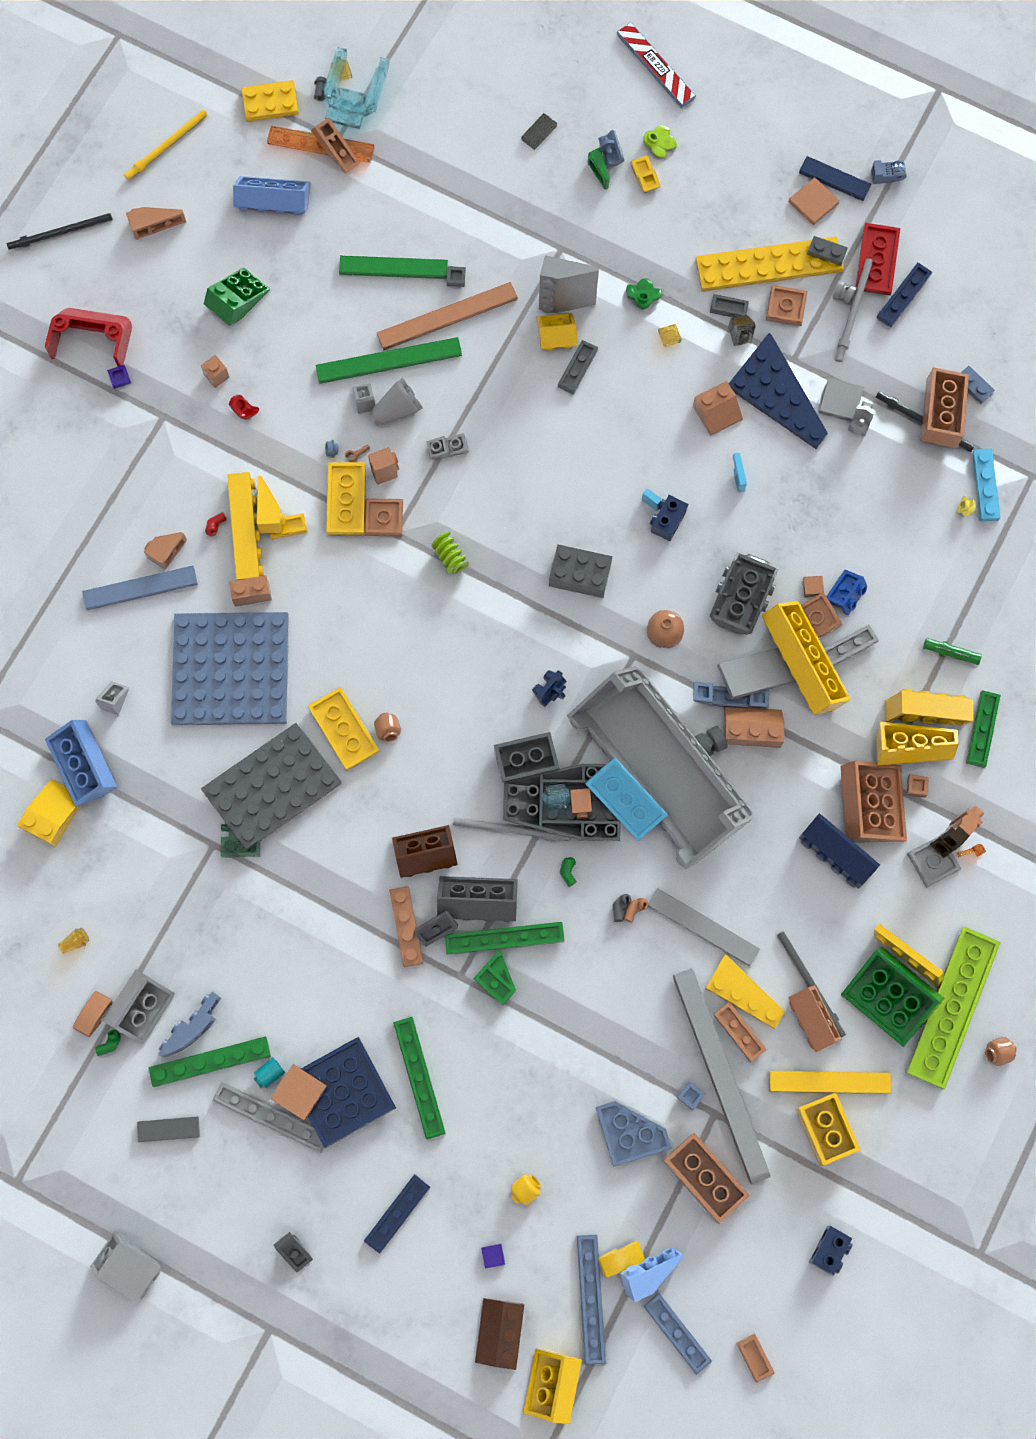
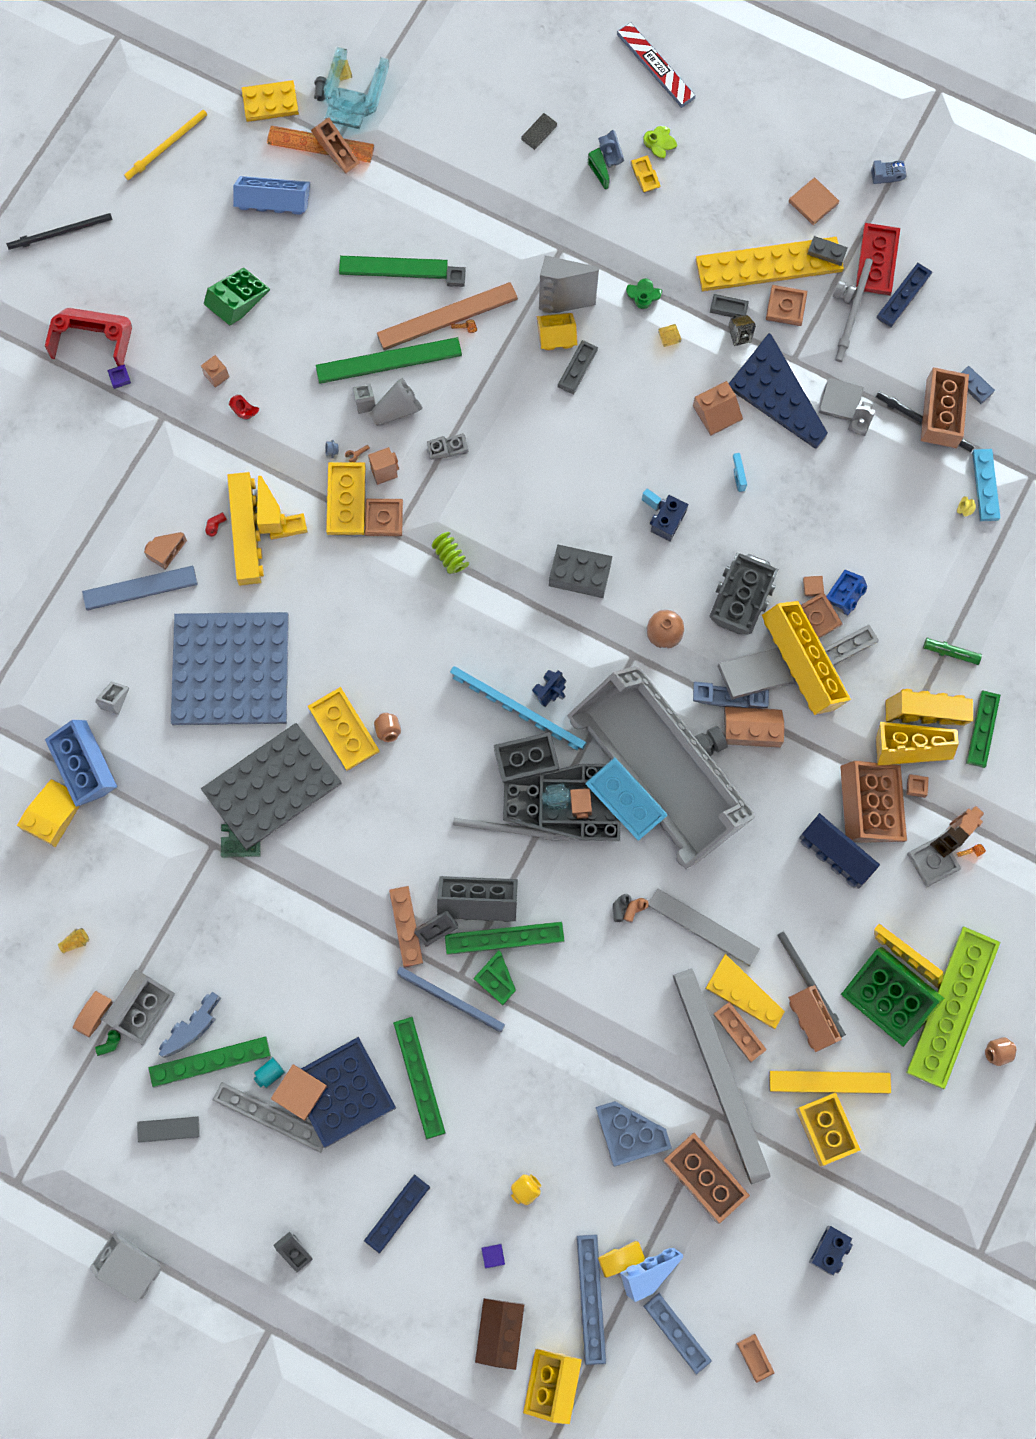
nougat slope [126,207,186,240] -> none
nougat brick [229,575,272,607] -> none
reddish brown slope [392,825,458,878] -> none
green arm [560,857,577,887] -> none
sand blue plate [677,1081,705,1110] -> none
dark blue tile [799,156,872,201] -> none
none -> sand blue tile [397,966,505,1032]
none -> medium azure plate [450,666,587,751]
none -> clear orange hand [451,319,477,333]

